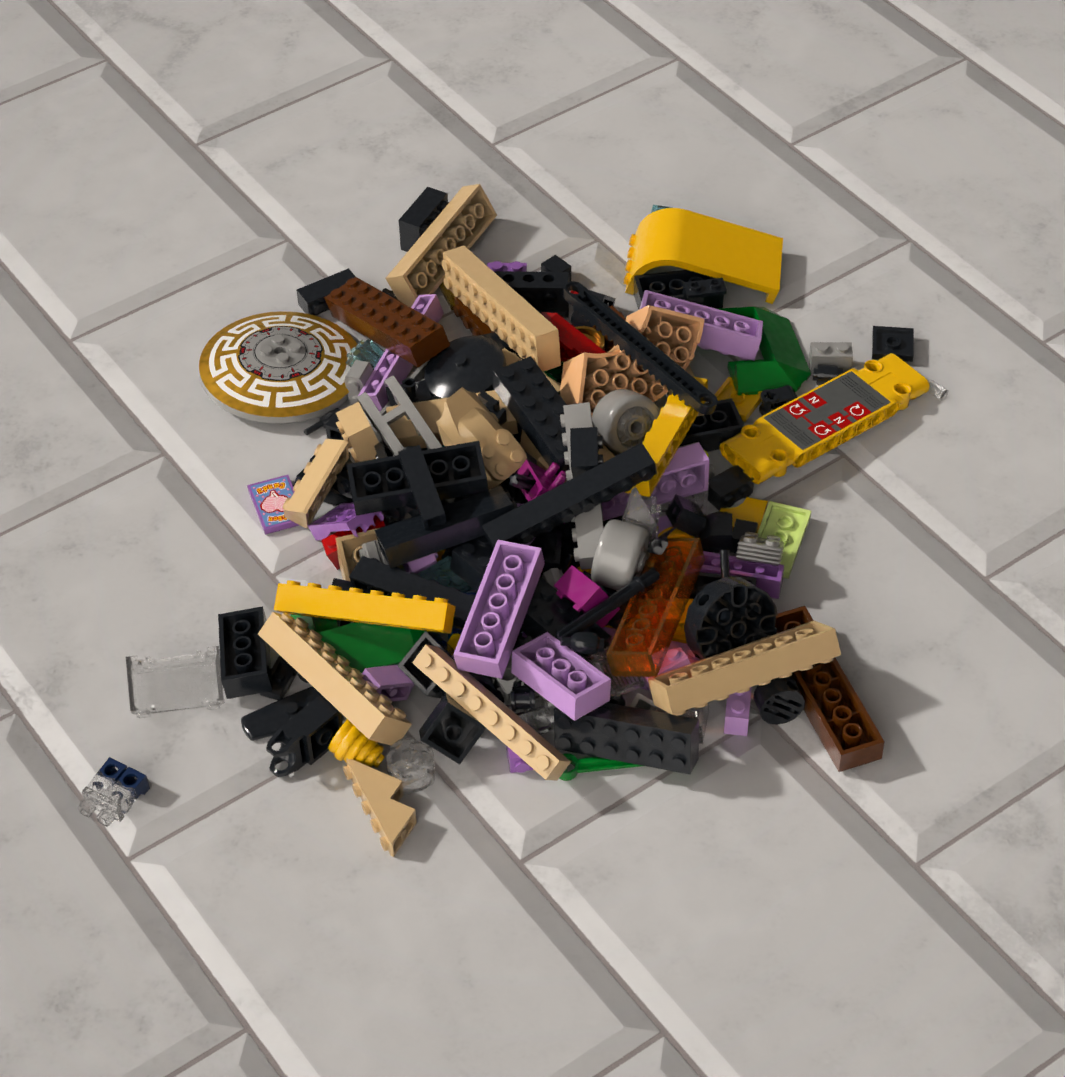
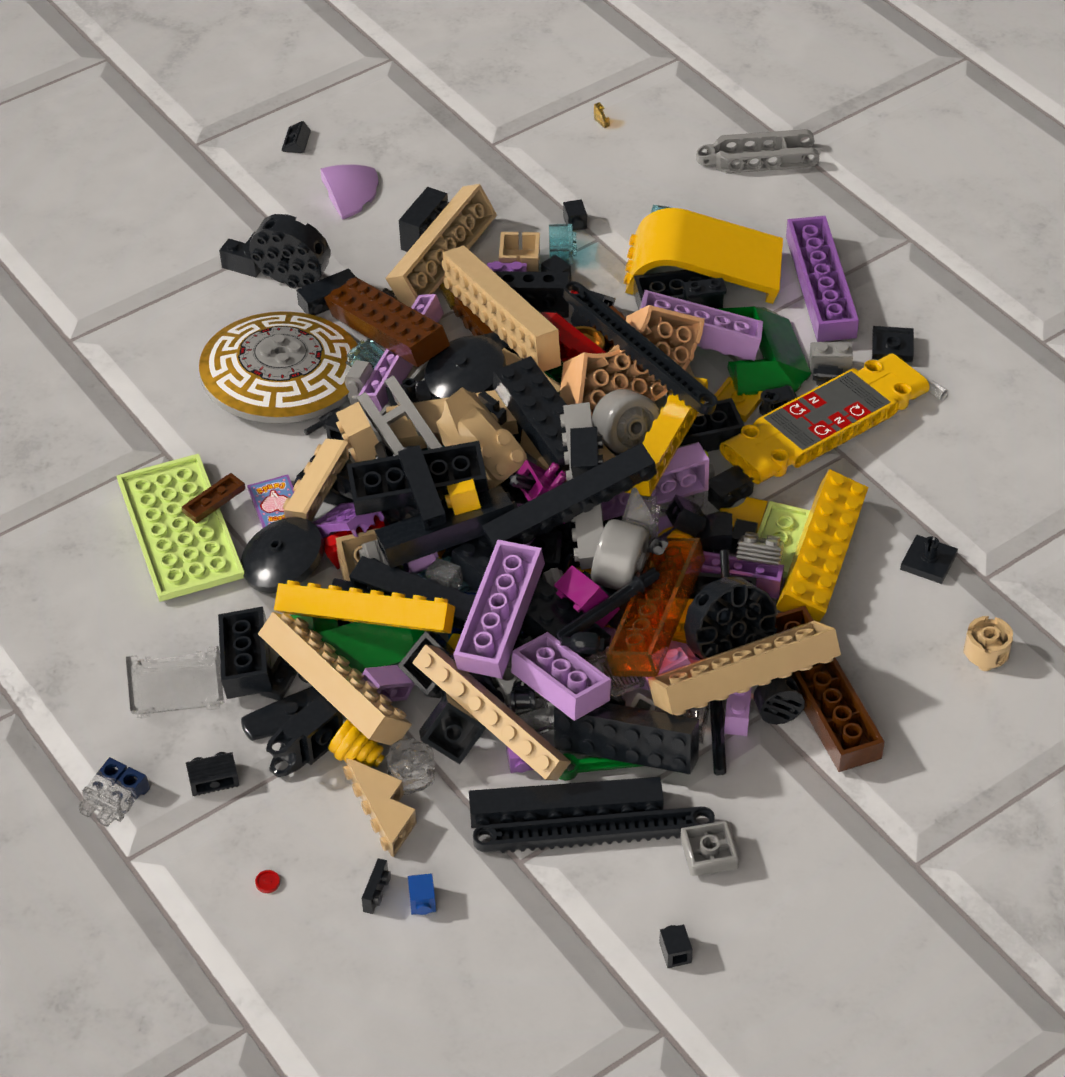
none -> yellowish green plate [116,454,244,602]
none -> reddish brown plate [182,473,246,524]
none -> black brick [186,752,239,796]
none -> black brick [219,232,261,278]
none -> black dish [241,517,325,593]
none -> black brick [250,214,331,289]
none -> red piece [255,870,280,893]
none -> black slope [282,121,311,153]
none -> lavender brick [321,165,379,220]
none -> black plate [361,858,391,914]
none -> blue brick [408,873,436,915]
none -> clear brick [425,558,463,589]
none -> yellow brick [445,479,481,515]
none -> black brick [469,777,664,828]
none -> black gear [473,806,715,853]
none -> tan piece [499,232,540,272]
none -> clear light blue brick [549,224,577,264]
none -> black brick [563,199,587,231]
none -> clear yellow tile [594,102,610,128]
none -> black brick [659,924,693,968]
none -> light grey brick [680,821,739,876]
none -> light grey piece [696,129,820,174]
none -> black axle [710,700,726,776]
none -> yellow brick [776,469,869,622]
none -> medium lavender brick [786,216,859,342]
none -> black tile [900,535,958,584]
none -> tan brick [963,616,1013,671]

